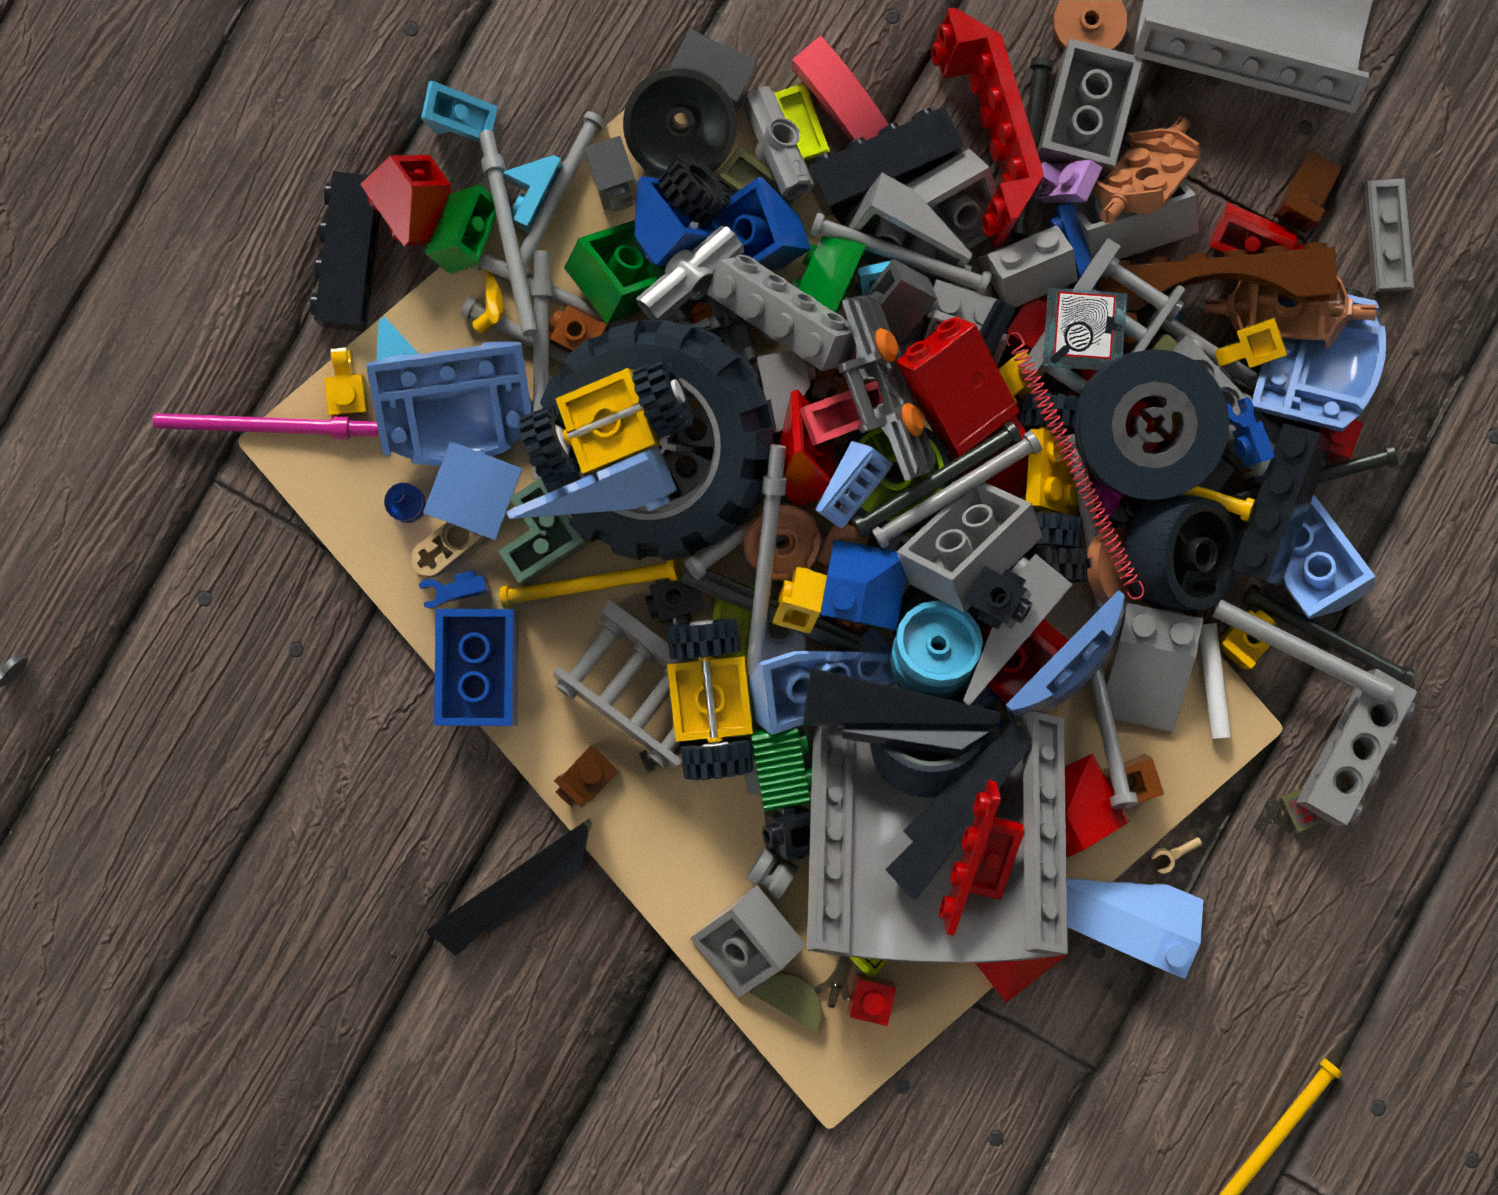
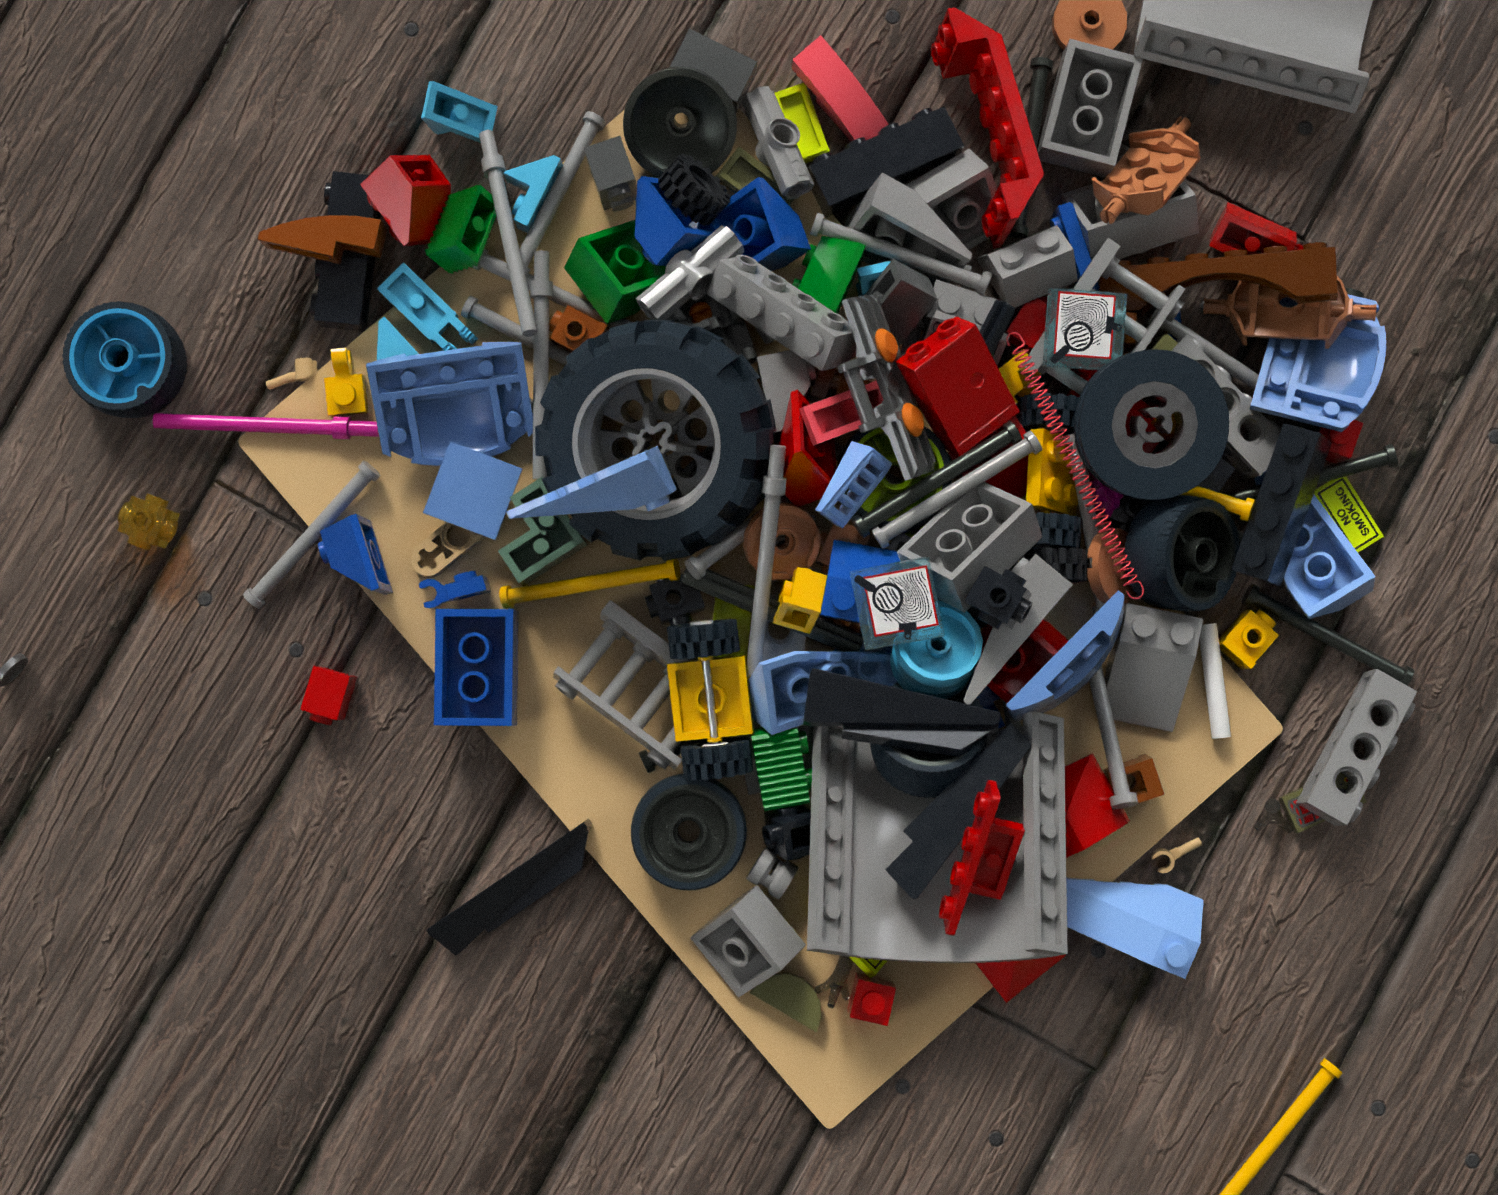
clear blue wheel [384,483,427,523] -> none
yellow bar [472,270,504,334] -> none
plate [518,357,694,484] -> none
reddish brown bracket [554,745,619,808] -> none
lavender hinge [1035,160,1103,204] -> none
light grey piece [1211,600,1394,702] -> none
yellow plate [1214,317,1287,368] -> none
blue plate [1227,397,1275,467] -> none
reddish brown bracket [1273,151,1341,233] -> none
light grey tile [1364,178,1414,294] -> none
none -> dark azure wheel [62,301,187,418]
none -> clear yellow brick [117,493,180,551]
none -> light grey bar [243,460,381,609]
none -> dark orange slope [258,215,388,264]
none -> tan hand [266,358,318,390]
none -> red brick [300,666,357,726]
none -> blue slope [318,514,393,595]
none -> medium azure hinge [377,262,478,351]
none -> pearl dark grey wheel [631,774,747,891]
none -> tile [850,556,945,651]
none -> neon yellow tile [1314,477,1384,552]

